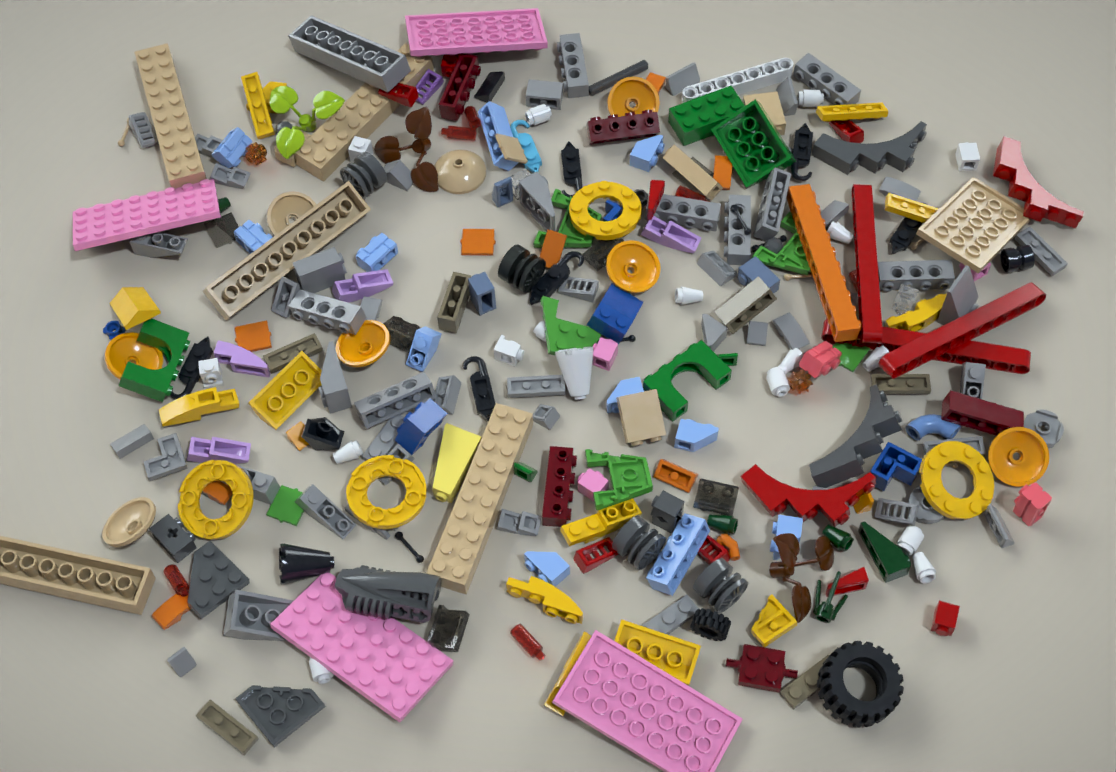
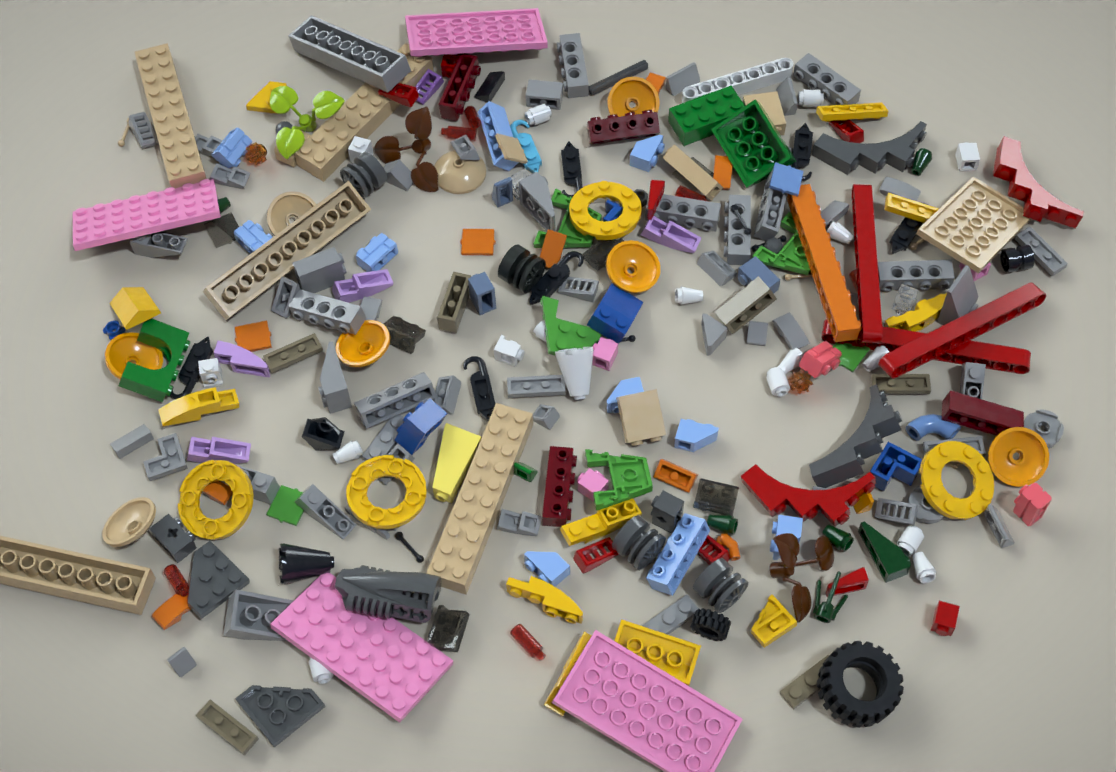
yellow plate [241,72,275,139] -> none
yellow slope [248,351,322,430] -> none
light orange slope [286,421,309,451] -> none
light blue slope [406,326,442,372] -> none
green arch [643,340,732,422] -> none
green slope [716,353,738,366] -> none
dark red plate [726,644,798,693] -> none
none -> light grey slope [450,135,480,160]
none -> medium blue piece [769,162,804,197]
none -> dark green cone [911,148,932,176]

